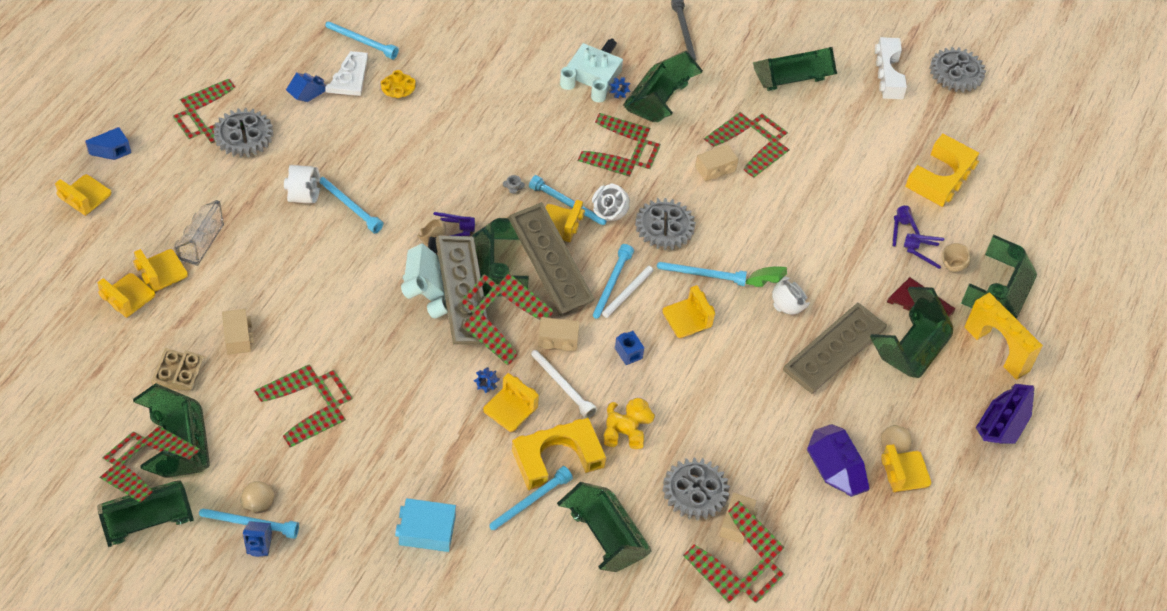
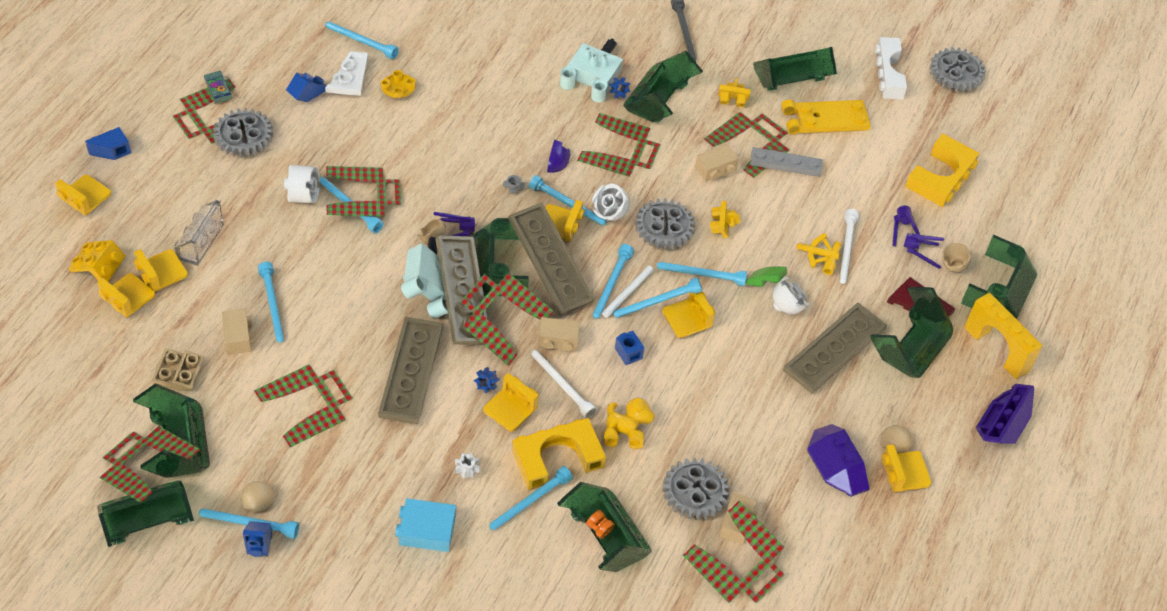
none -> yellow bracket [68,240,126,281]
none -> tile [204,70,232,104]
none -> medium azure piece [258,262,284,343]
none -> piece [326,166,401,217]
none -> dark tan plate [378,317,443,424]
none -> white gear [455,453,480,479]
none -> dark purple brick [547,140,571,173]
none -> orange wheel [586,510,615,539]
none -> medium azure piece [614,277,703,318]
none -> yellow hips [710,201,741,238]
none -> yellow hips [718,78,751,108]
none -> light grey plate [750,147,823,177]
none -> yellow hinge [781,99,871,135]
none -> yellow piece [796,233,842,275]
none -> white piece [839,209,859,284]

